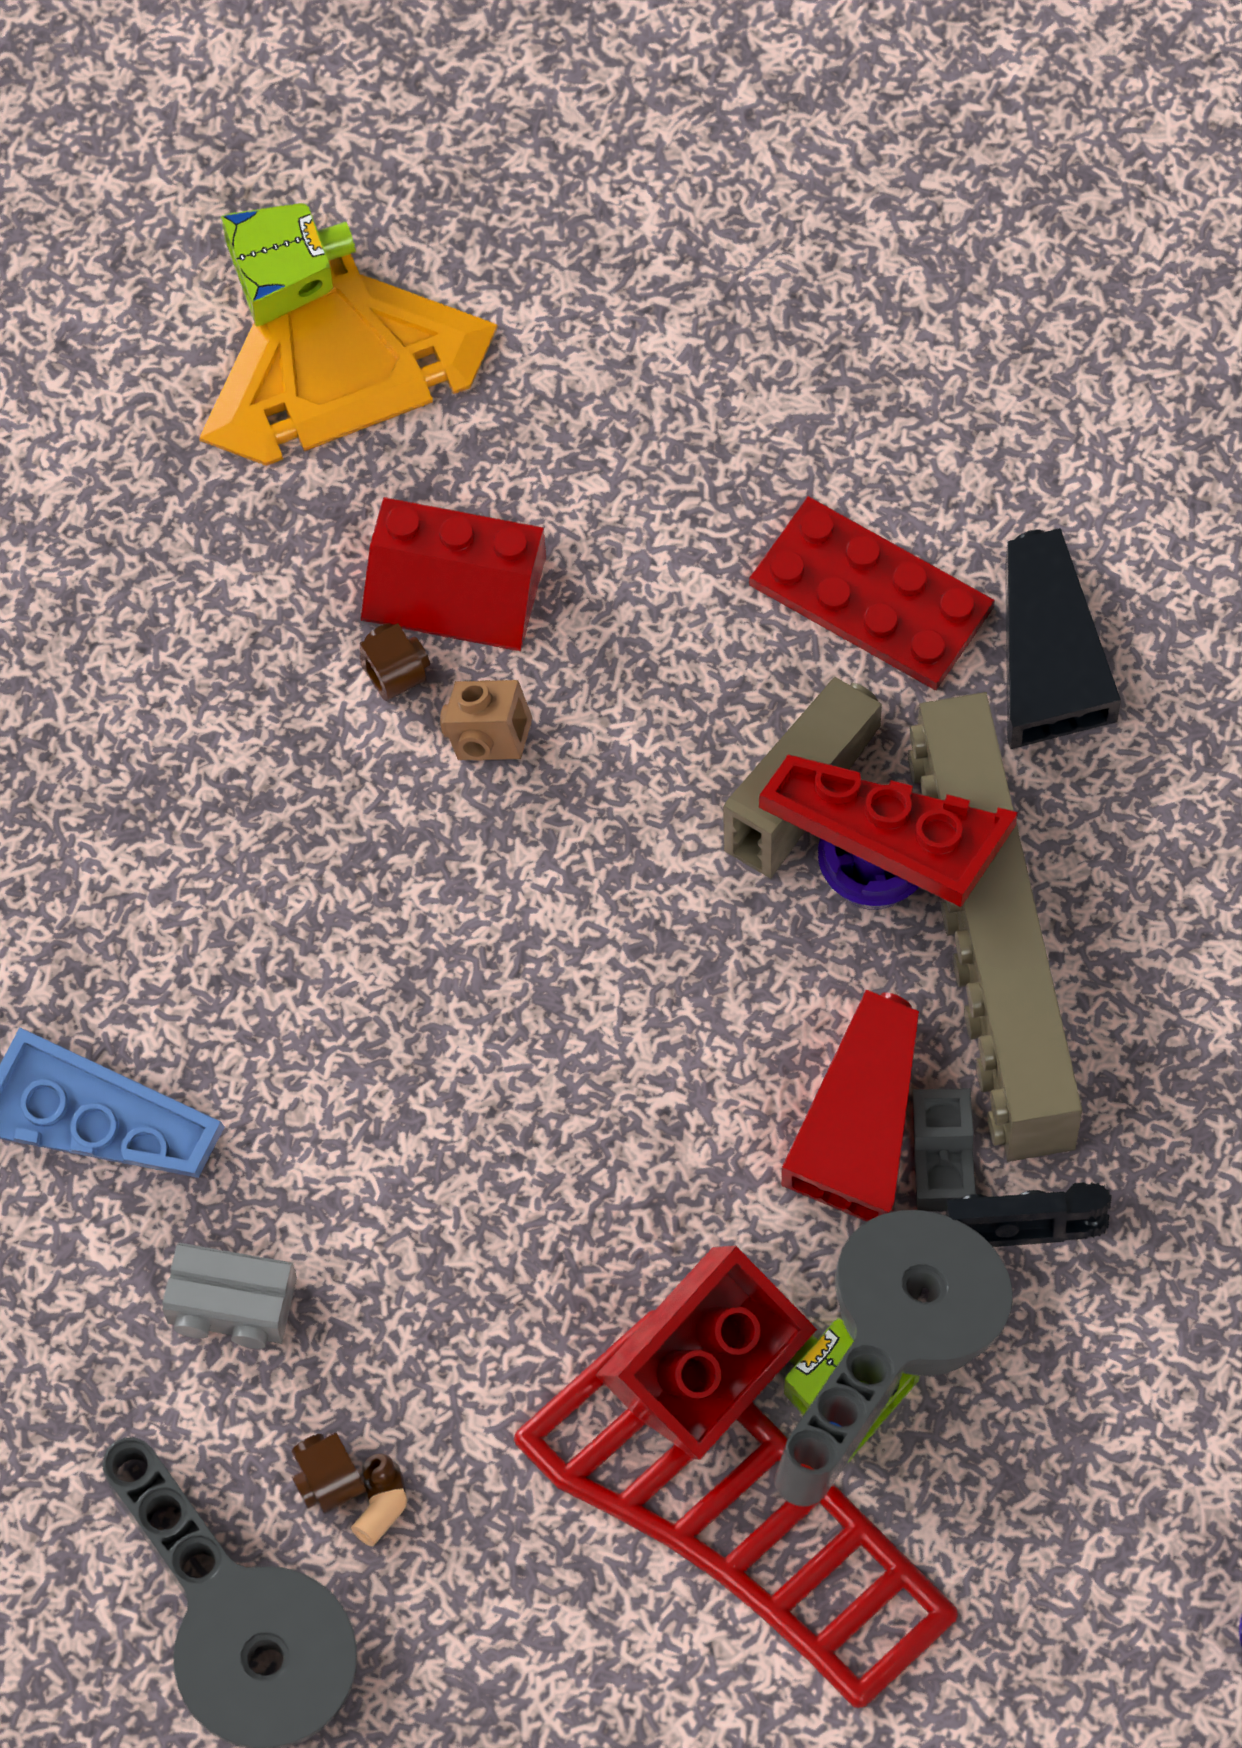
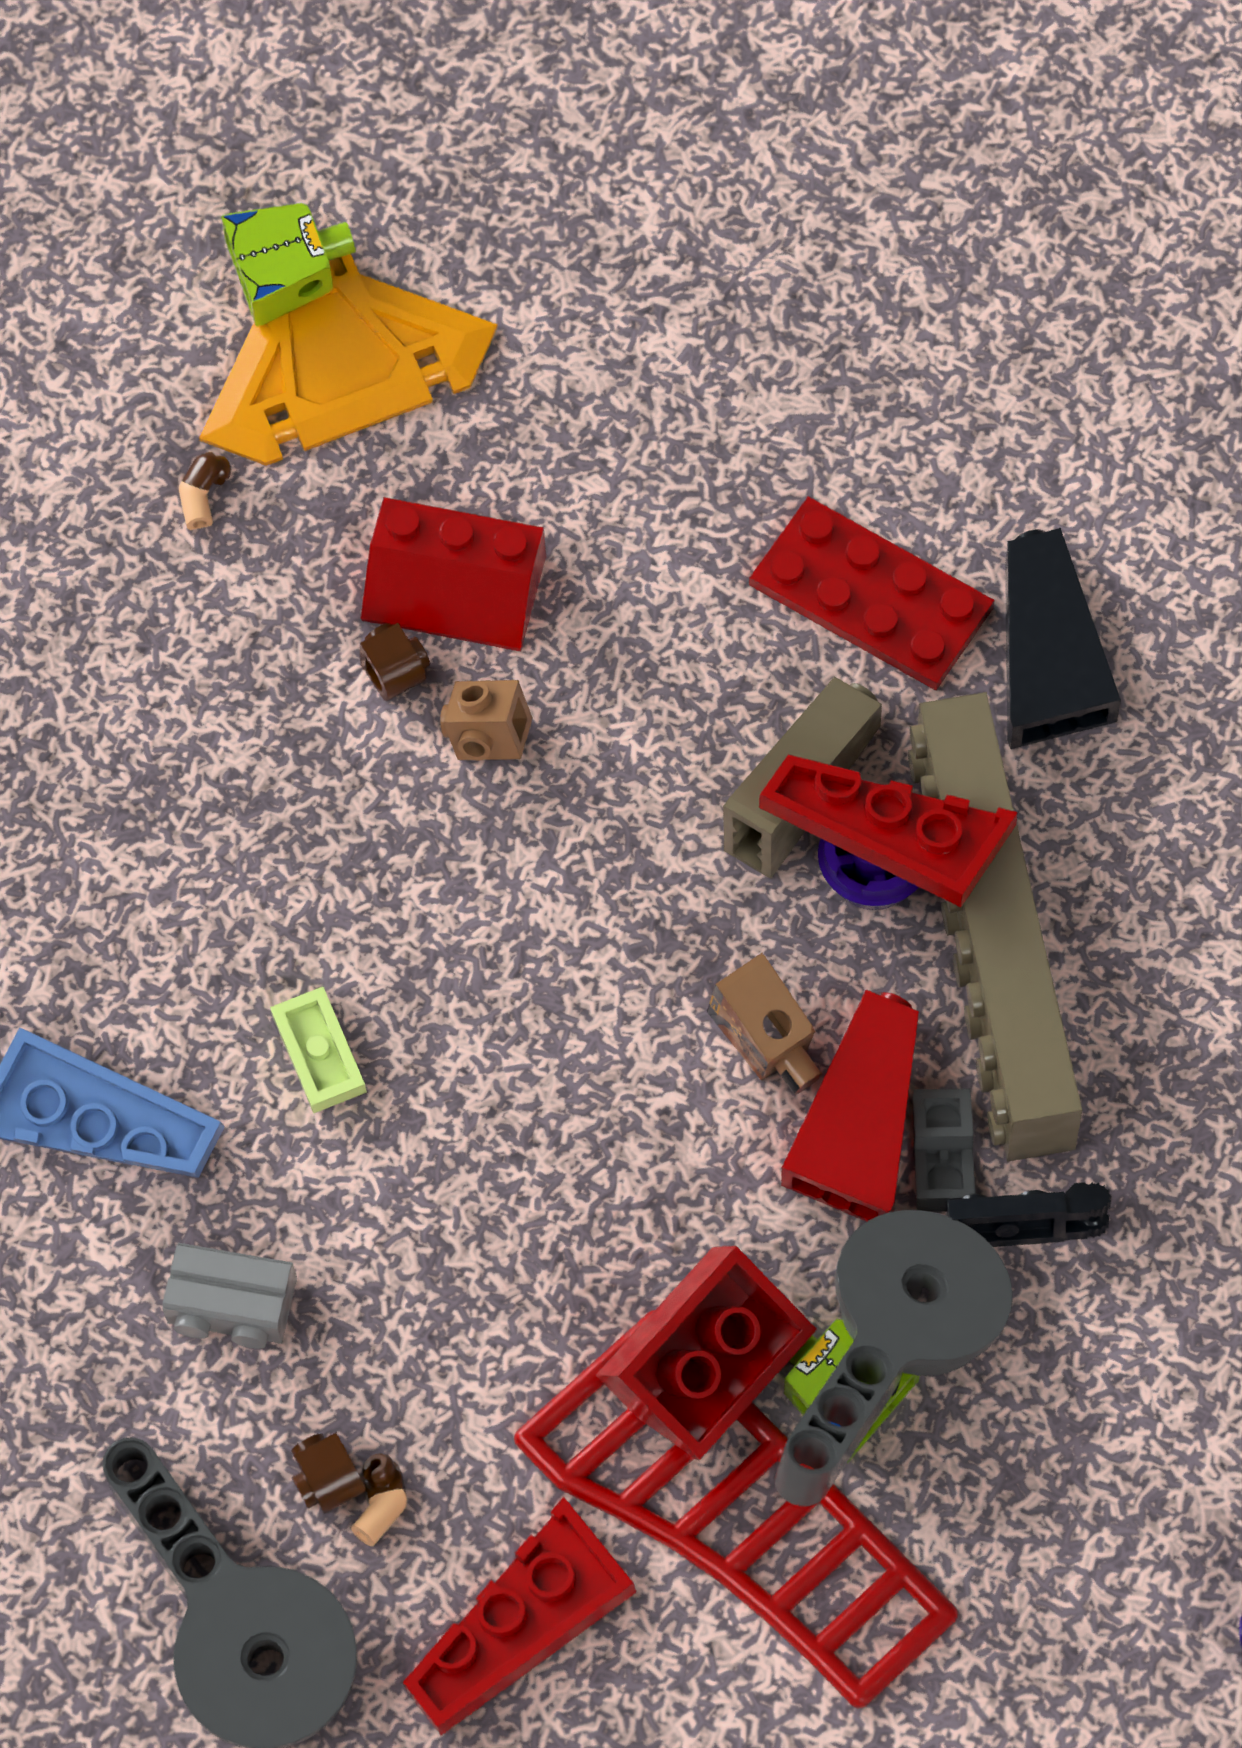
none -> arm [179,452,231,530]
none -> yellowish green plate [270,987,367,1114]
none -> red wing [403,1496,637,1736]
none -> medium nougat torso [707,953,823,1095]

